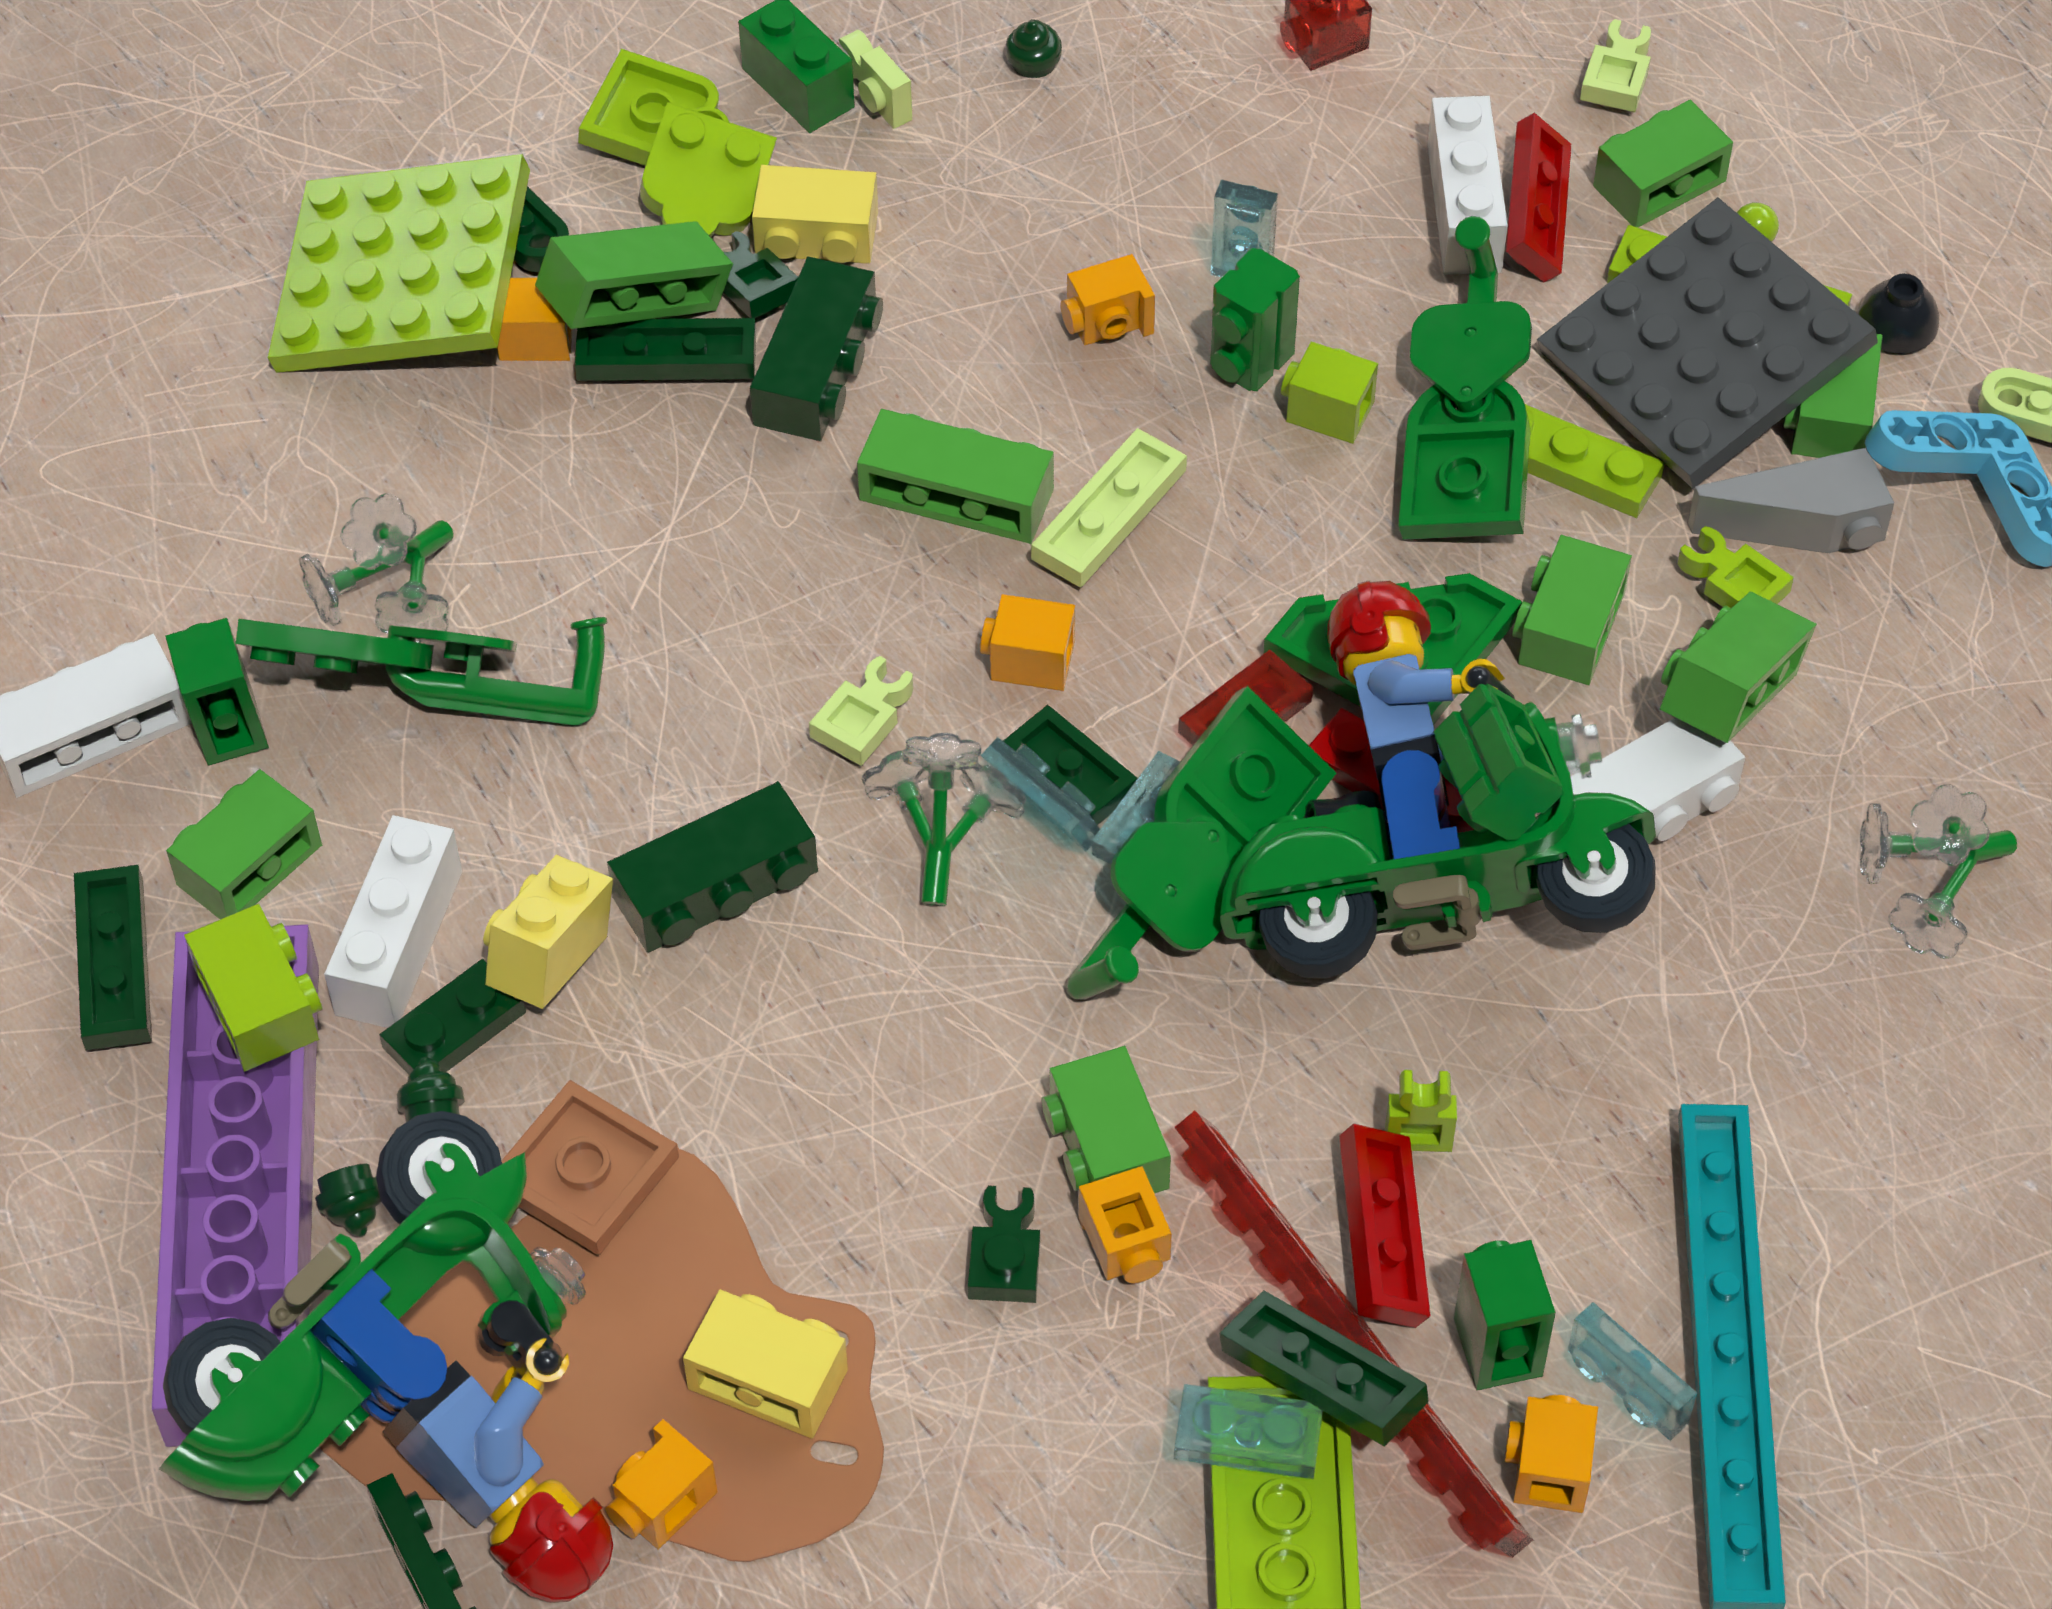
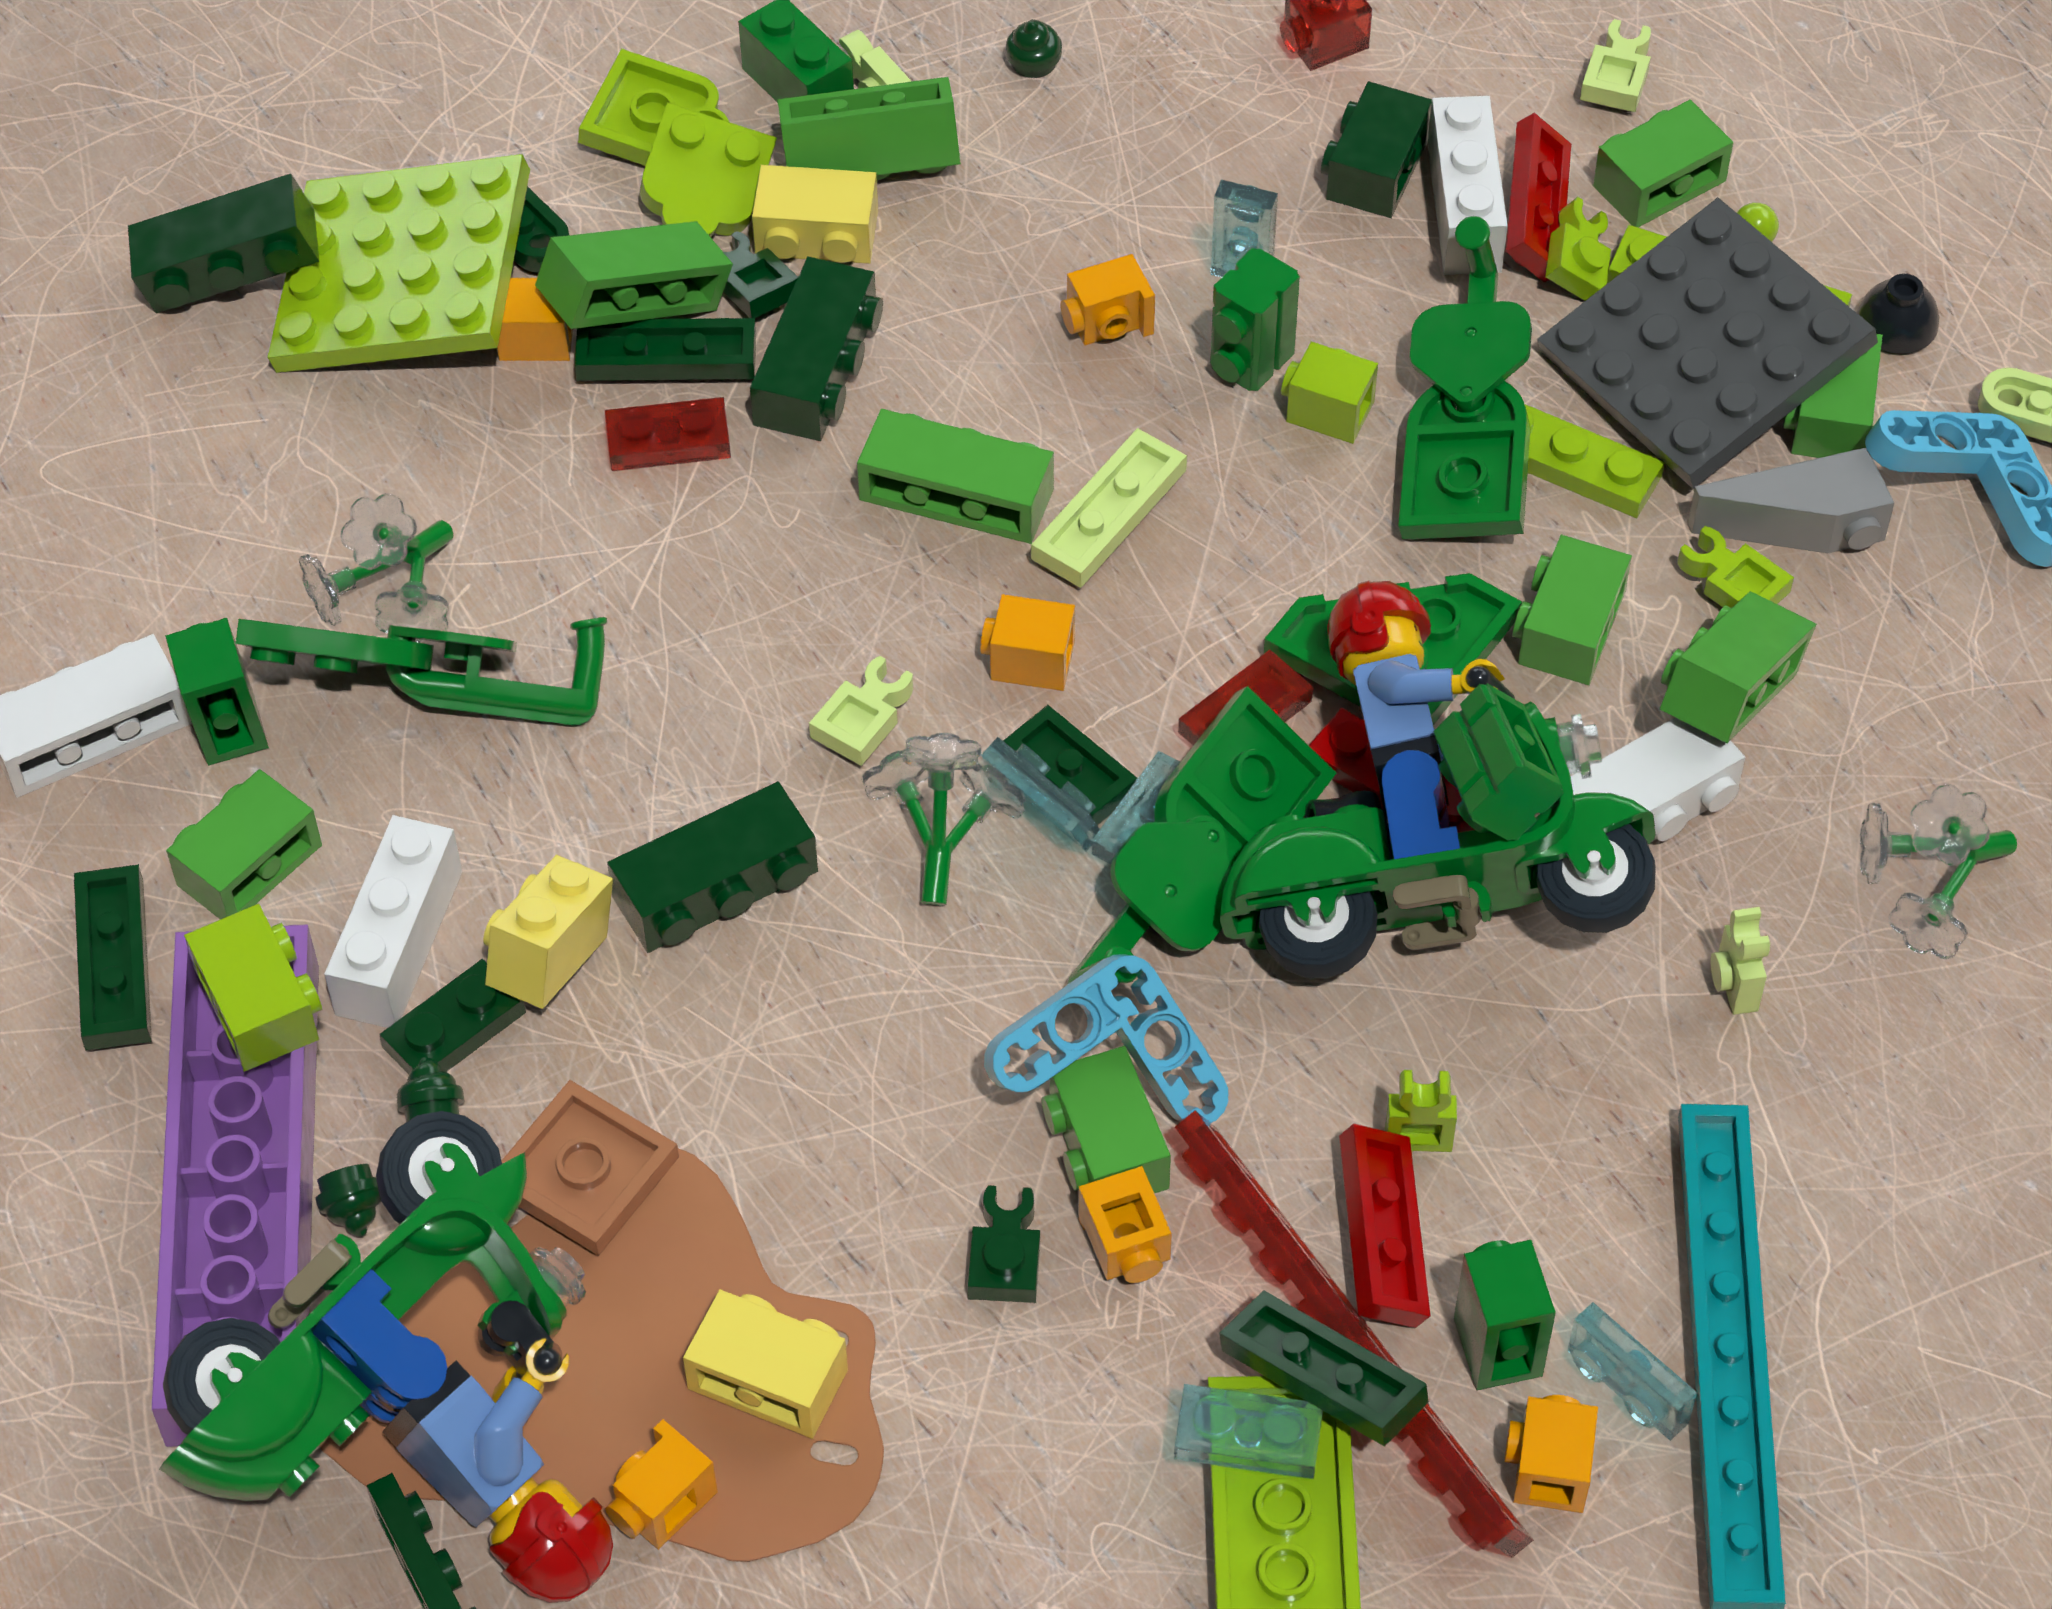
none -> dark green brick [128,173,320,314]
none -> clear red plate [605,397,731,471]
none -> bright green brick [777,77,961,180]
none -> medium azure beam [984,954,1228,1126]
none -> dark green brick [1321,81,1432,219]
none -> lime plate [1545,197,1611,301]
none -> yellowish green plate [1711,907,1770,1015]

